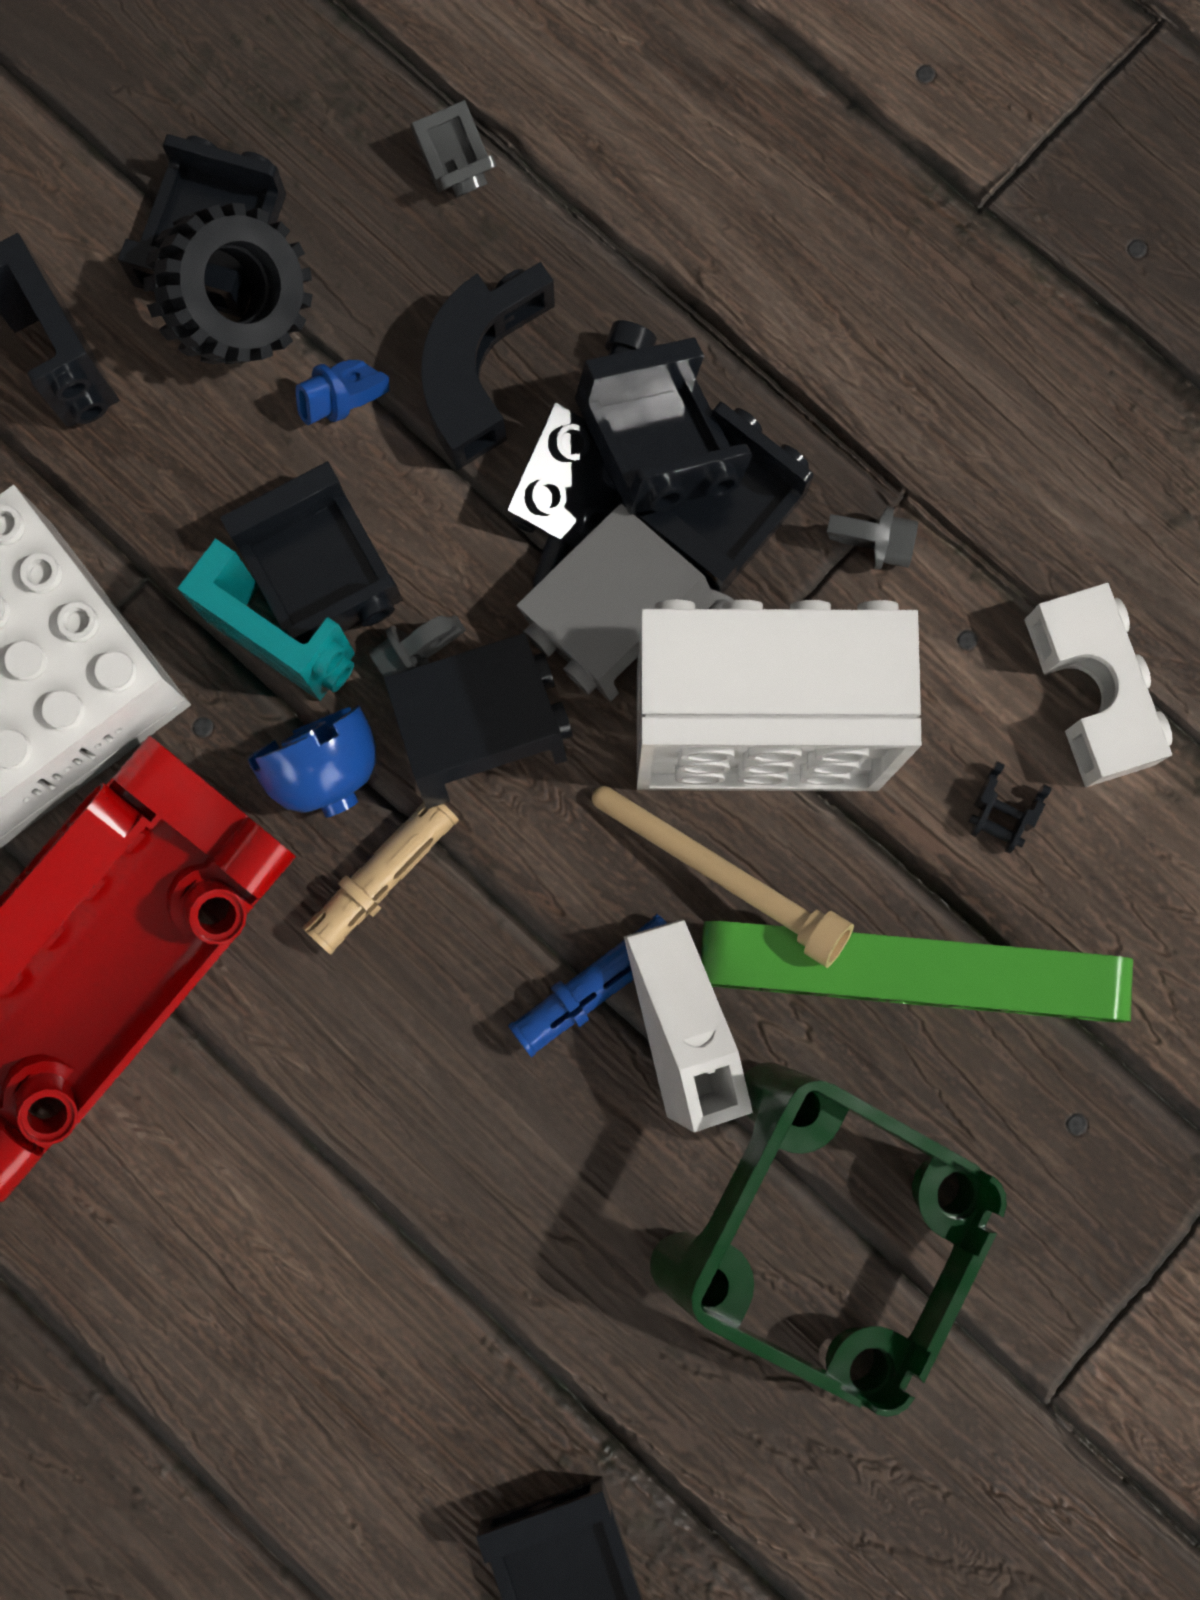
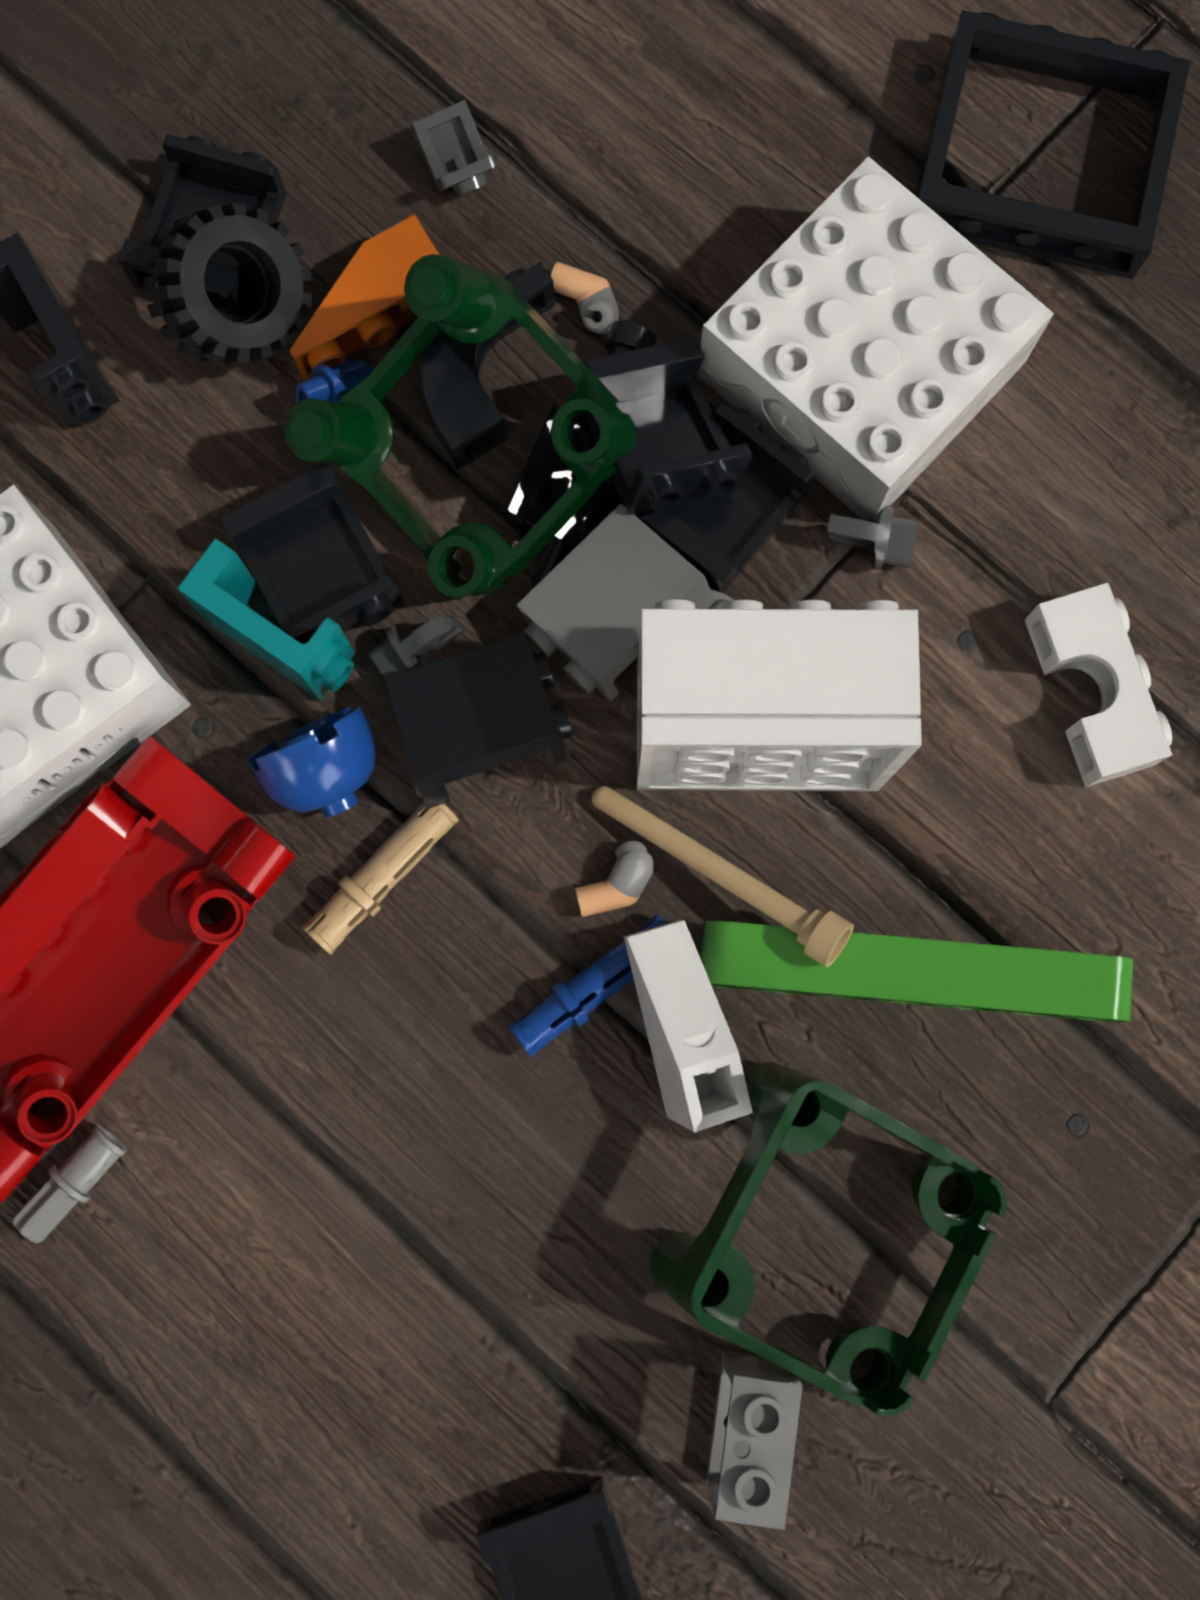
black piece [968,761,1052,854] -> none
none -> light grey axle [13,1124,127,1243]
none -> dark green piece [285,254,636,598]
none -> orange slope [289,214,439,381]
none -> arm [551,261,619,334]
none -> arm [575,840,654,918]
none -> white piece [698,156,1054,523]
none -> light grey window [705,1350,803,1530]
none -> black window [915,10,1191,279]

